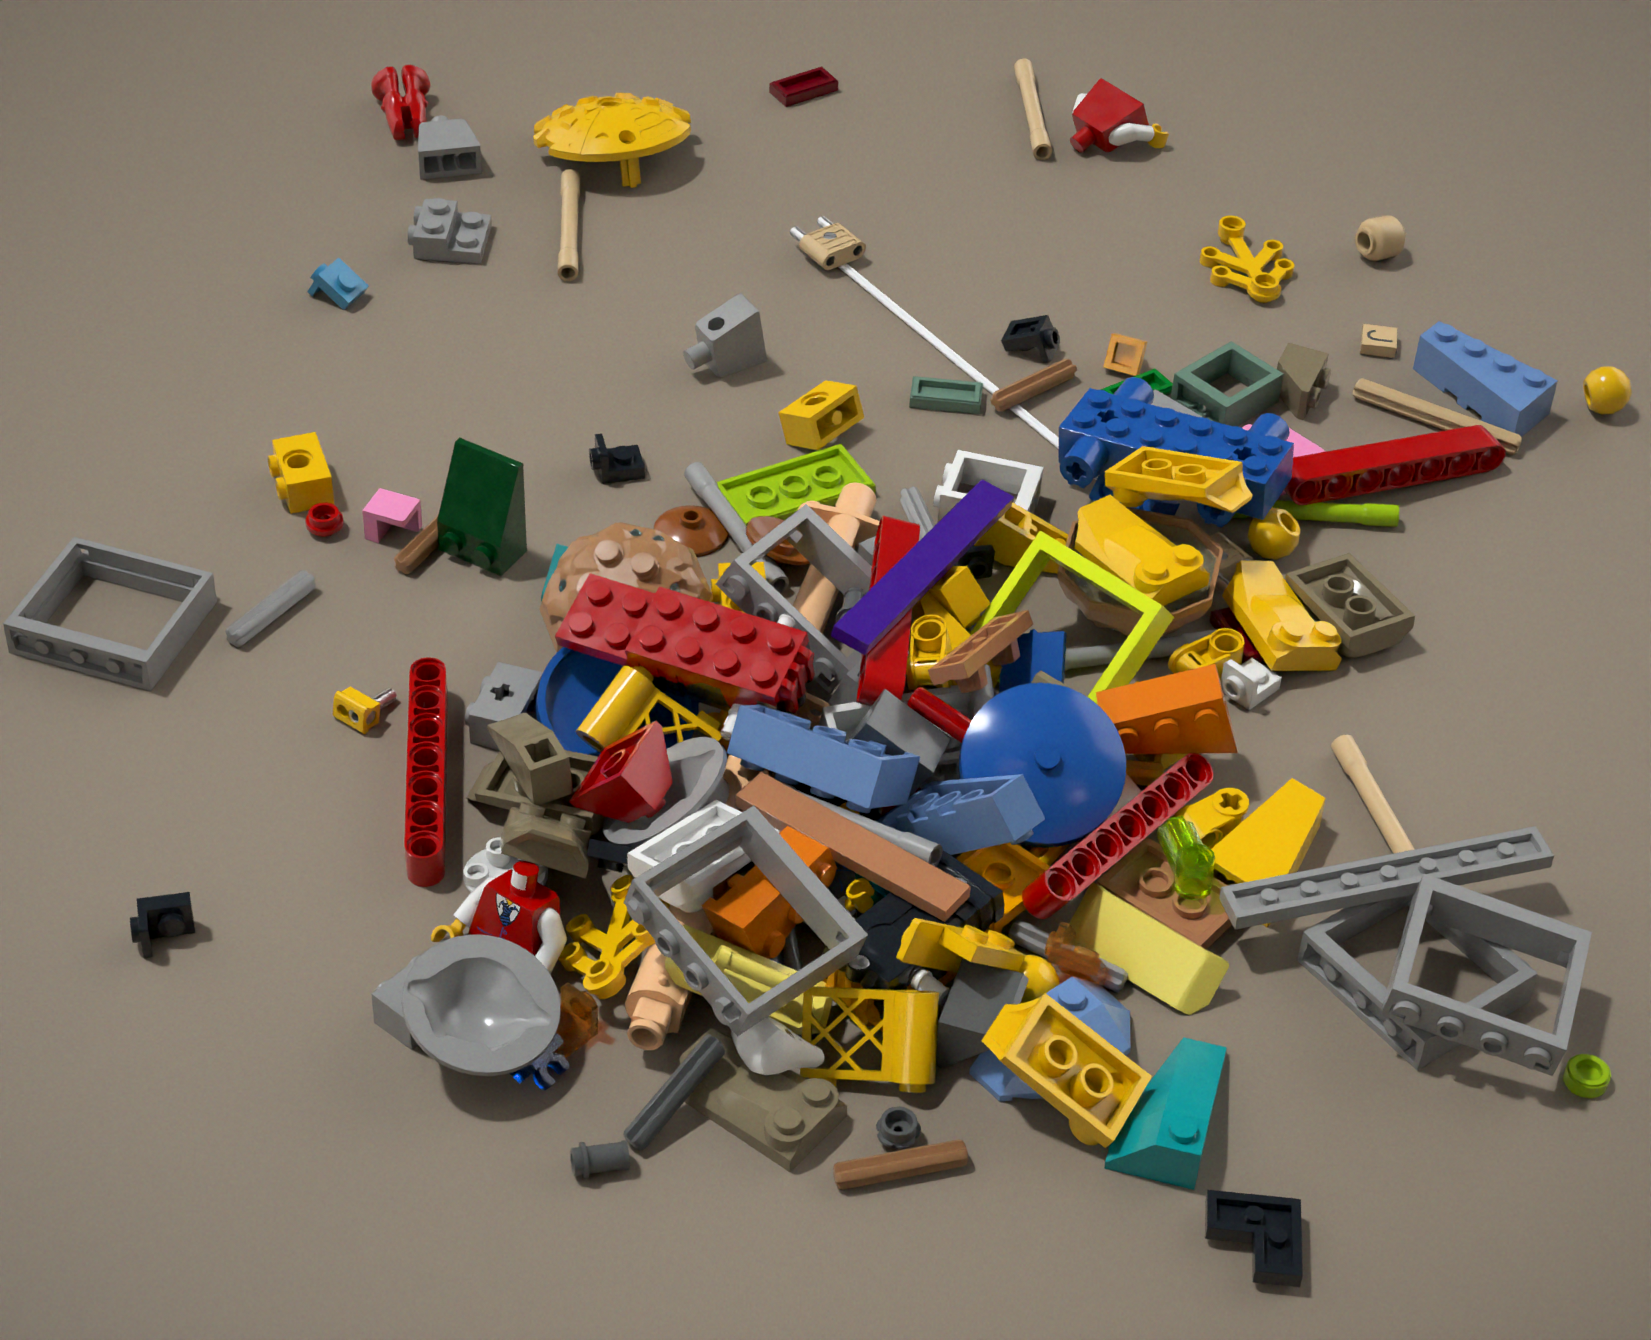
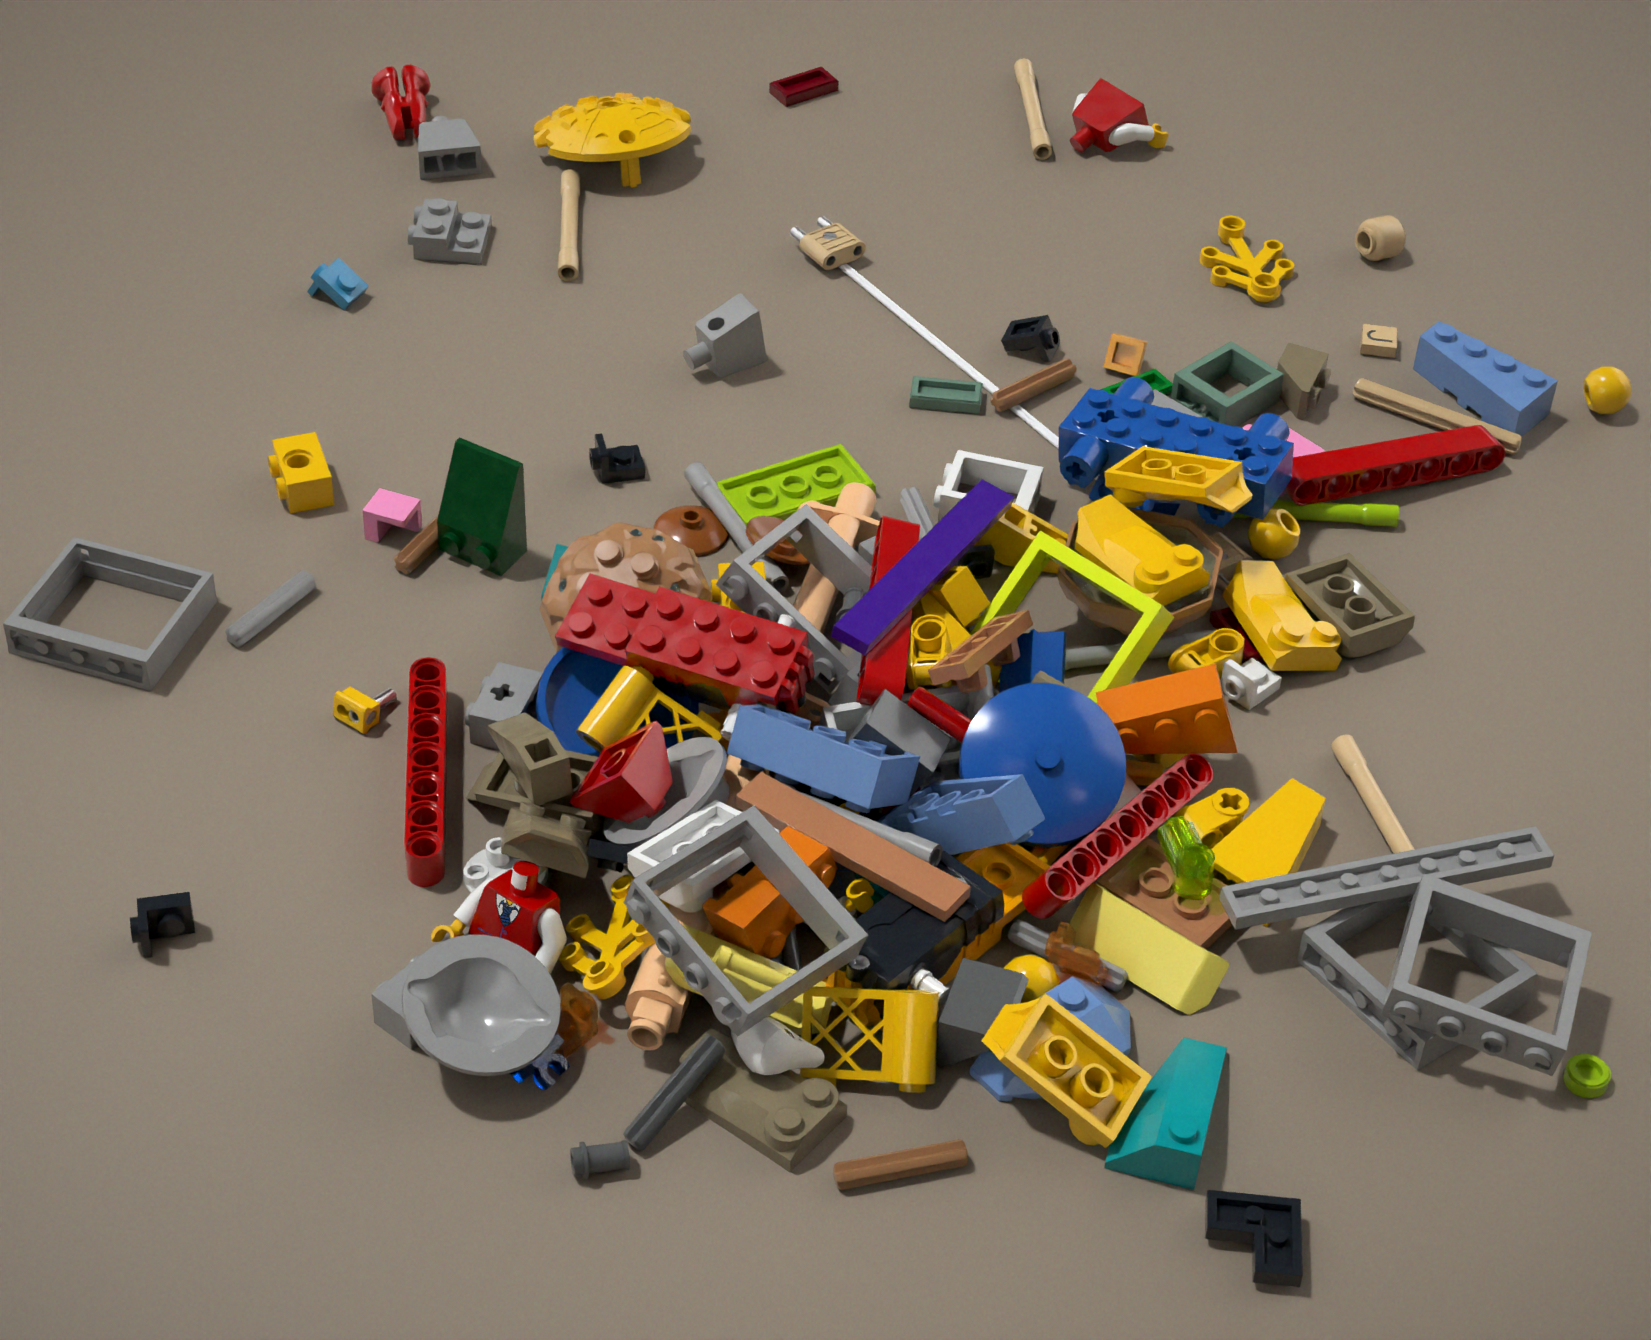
red plate [305,503,344,537] -> none
yellow brick [778,380,864,450] -> none
dark grey plate [876,1106,921,1149] -> none
yellow bracket [896,918,1025,973] -> none

